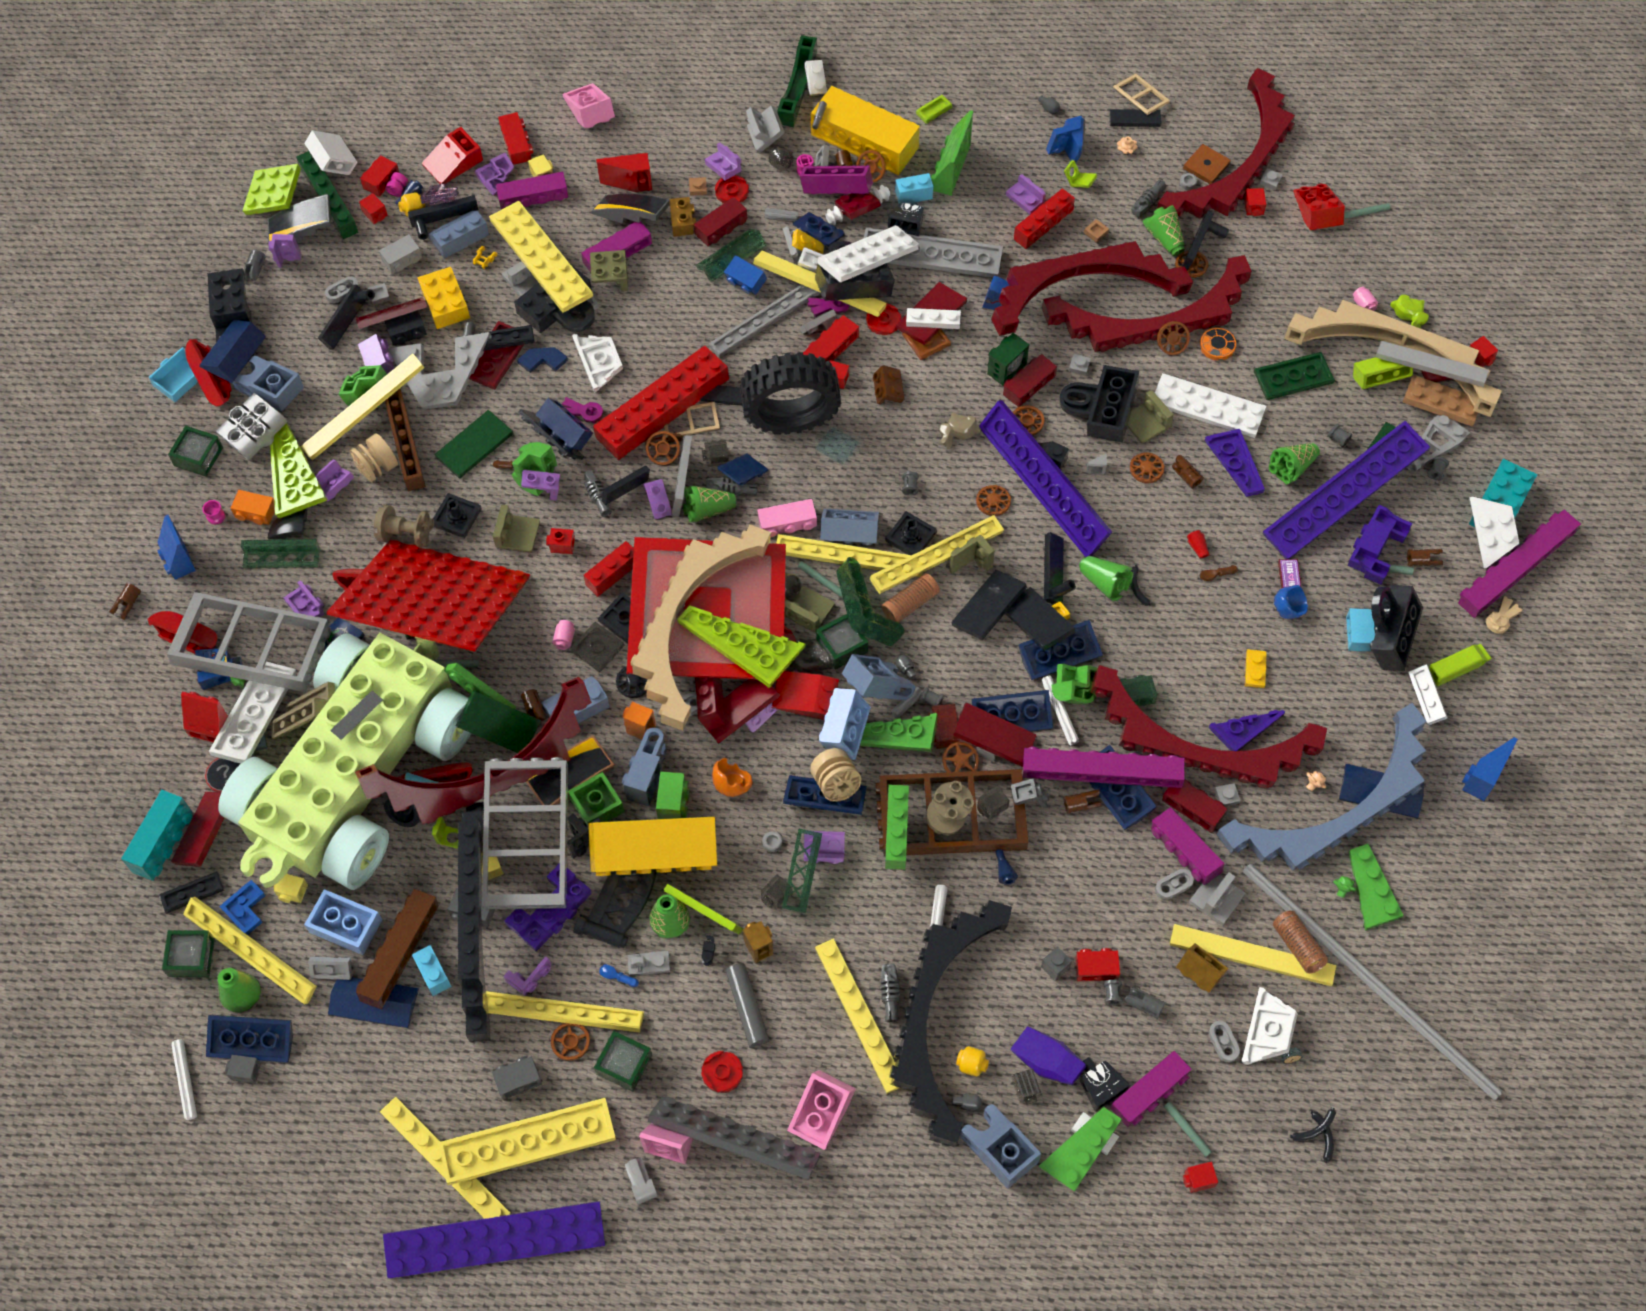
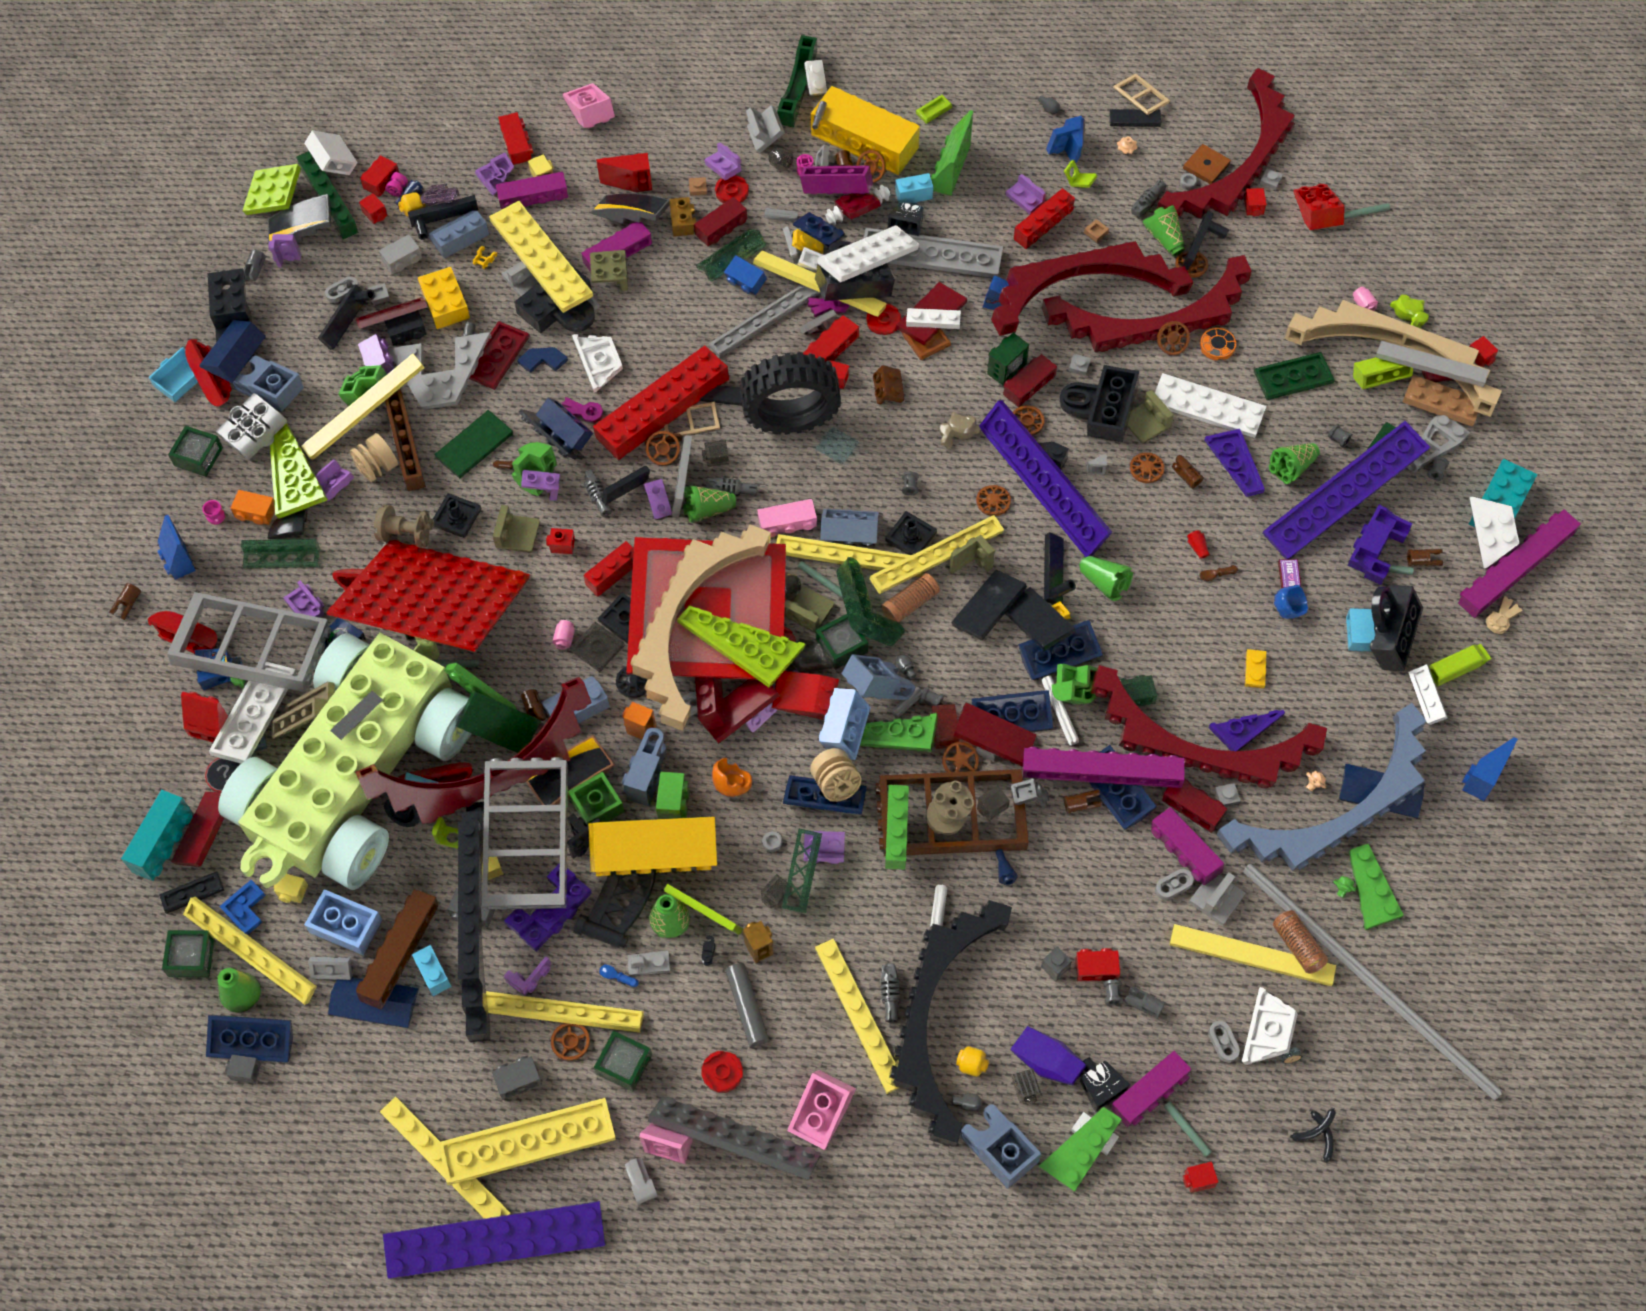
white axle [172,1039,197,1120] -> none
slope [422,127,483,186] -> none
black tile [479,325,535,351] -> none
dark blue piece [718,453,769,485] -> none
black piece [1130,565,1151,606] -> none
pearl gold brick [1176,943,1229,993] -> none

